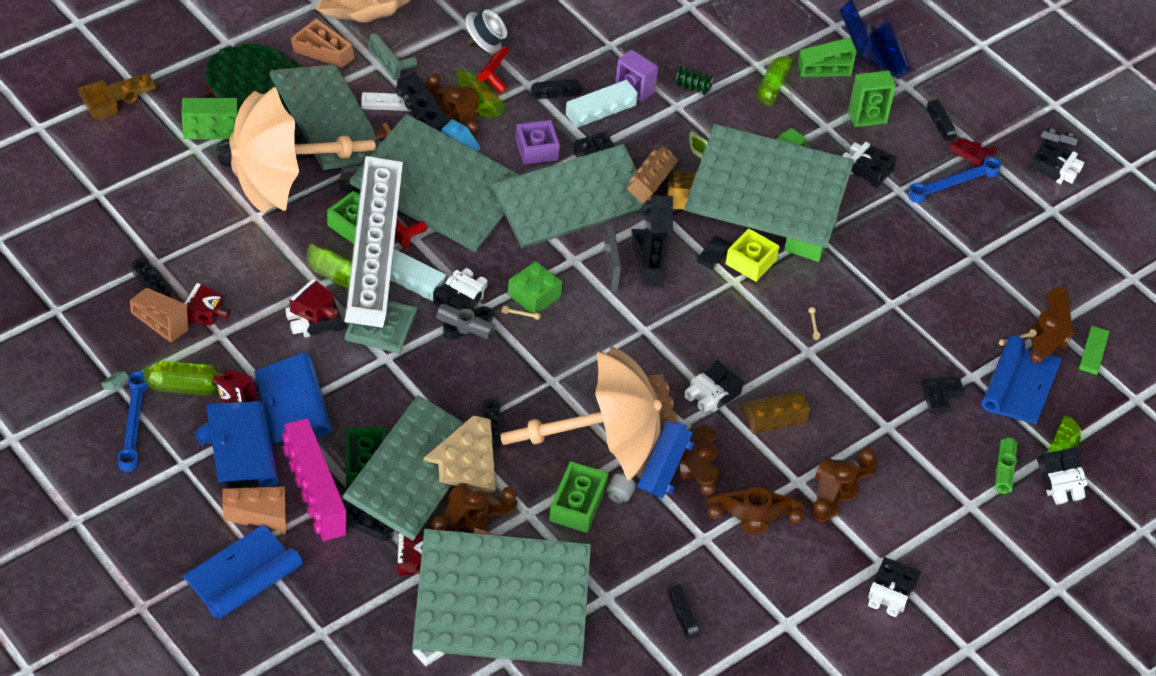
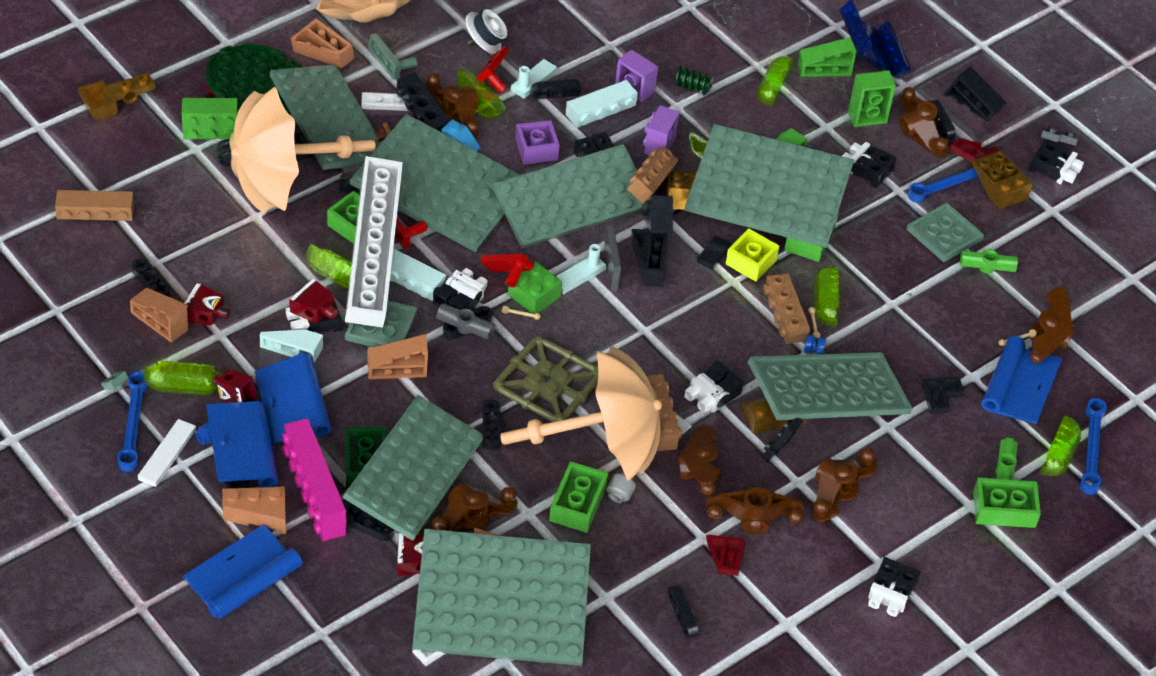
tan wing [423,416,496,494] -> none
blue brick [637,421,694,499] -> none
hips [1037,447,1088,505] -> none
bright green tile [1079,326,1110,375] -> none
none -> medium nougat brick [55,190,134,221]
none -> white tile [138,419,196,487]
none -> light aqua slope [260,329,323,363]
none -> nougat wedge [367,334,428,379]
none -> red piece [480,254,534,288]
none -> olive plate [493,336,598,422]
none -> light aqua piece [511,59,557,99]
none -> light aqua piece [556,244,606,294]
none -> medium lavender brick [643,105,680,155]
none -> dark red wing [706,534,746,576]
none -> sand green plate [748,352,913,420]
none -> black plate [762,418,804,463]
none -> medium nougat brick [763,274,810,344]
none -> blue wheel [804,334,826,354]
none -> clear neon green brick [814,266,839,326]
none -> reddish brown piece [899,87,949,157]
none -> sand green plate [906,203,984,262]
none -> black wedge [943,66,1007,122]
none -> bright green piece [960,249,1018,274]
none -> pearl gold slope [972,151,1033,210]
none -> bright green brick [973,478,1041,528]
none -> blue piece [1079,398,1107,495]

